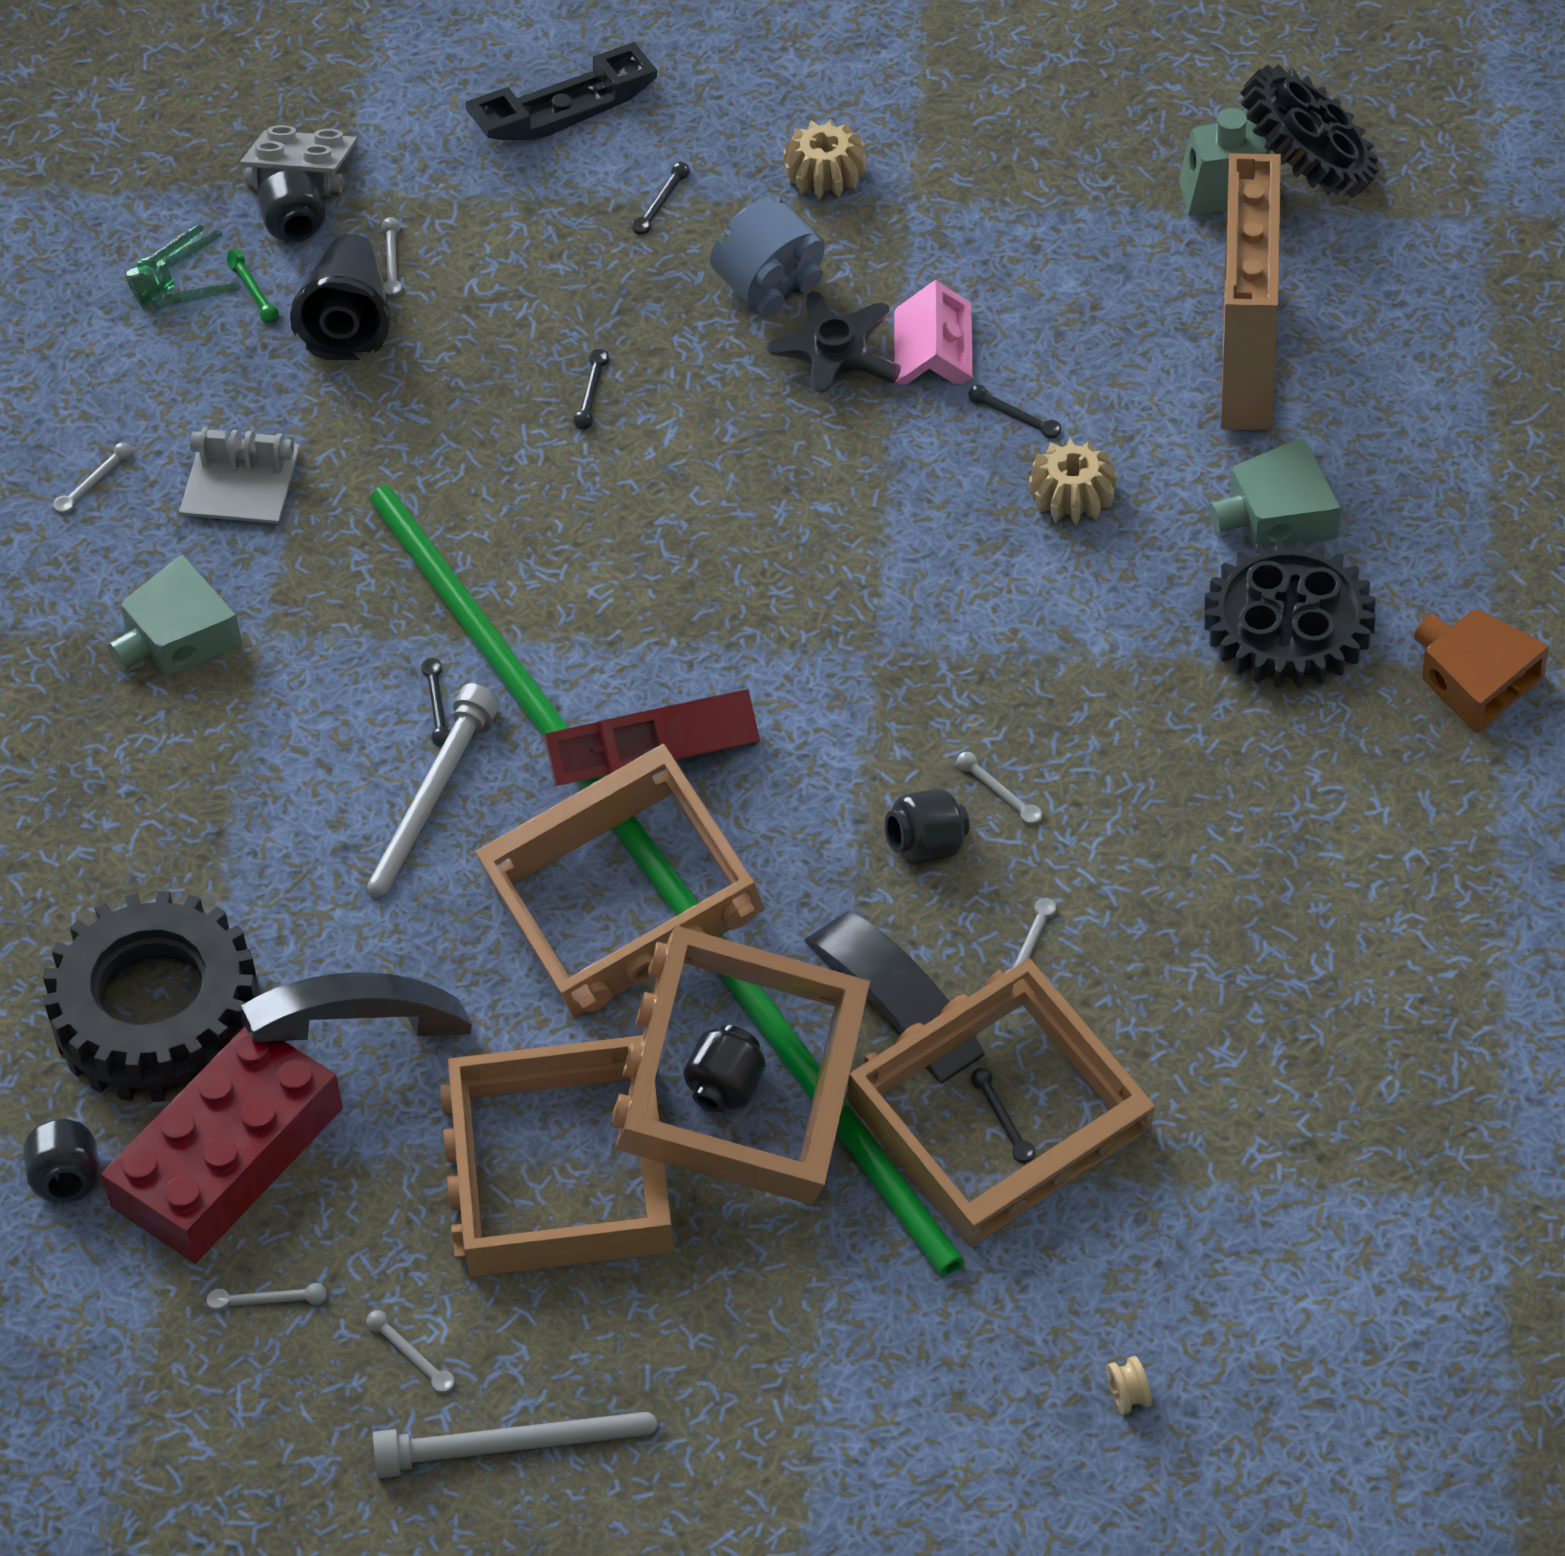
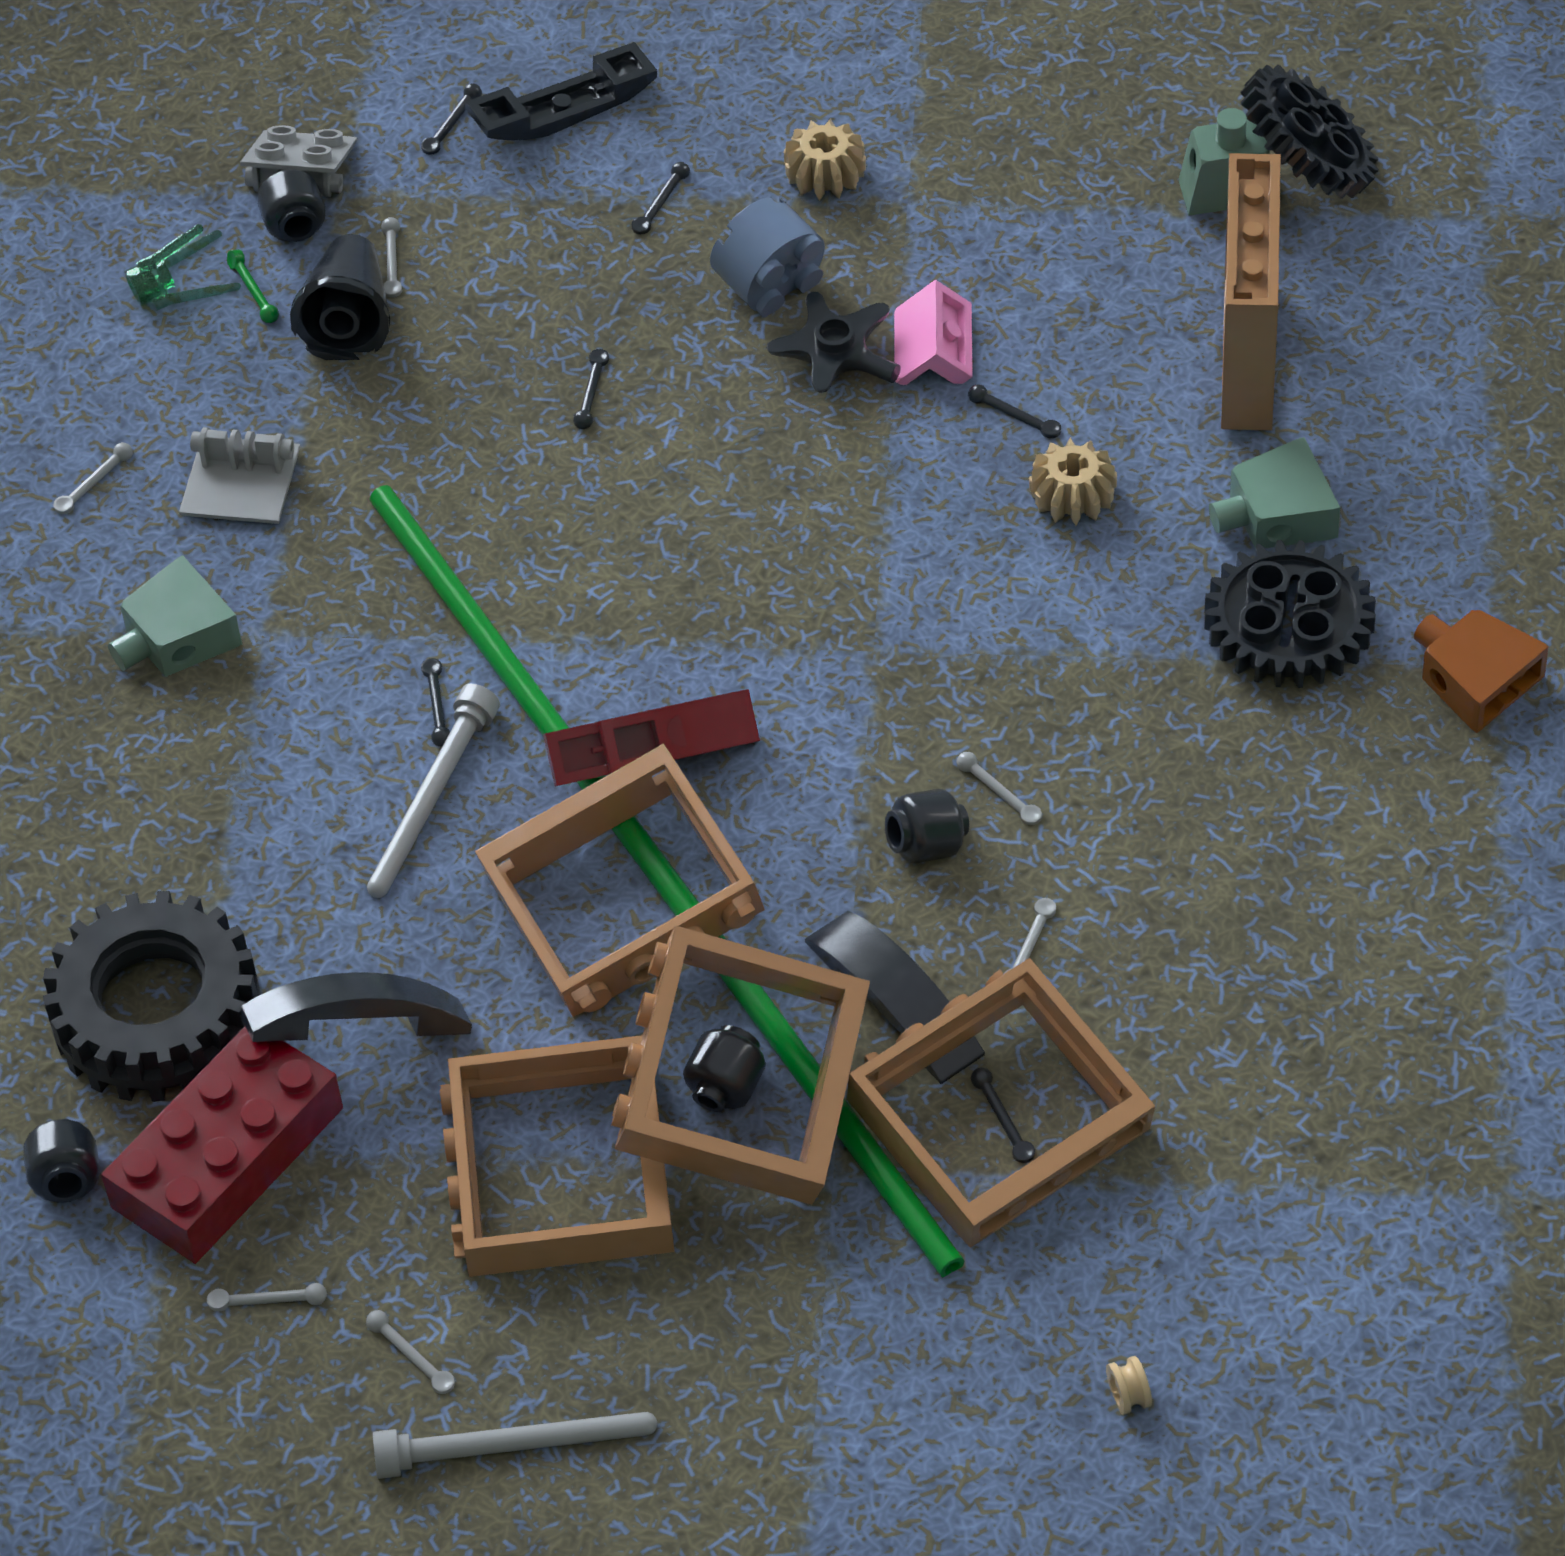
none -> black hinge [421,83,482,155]

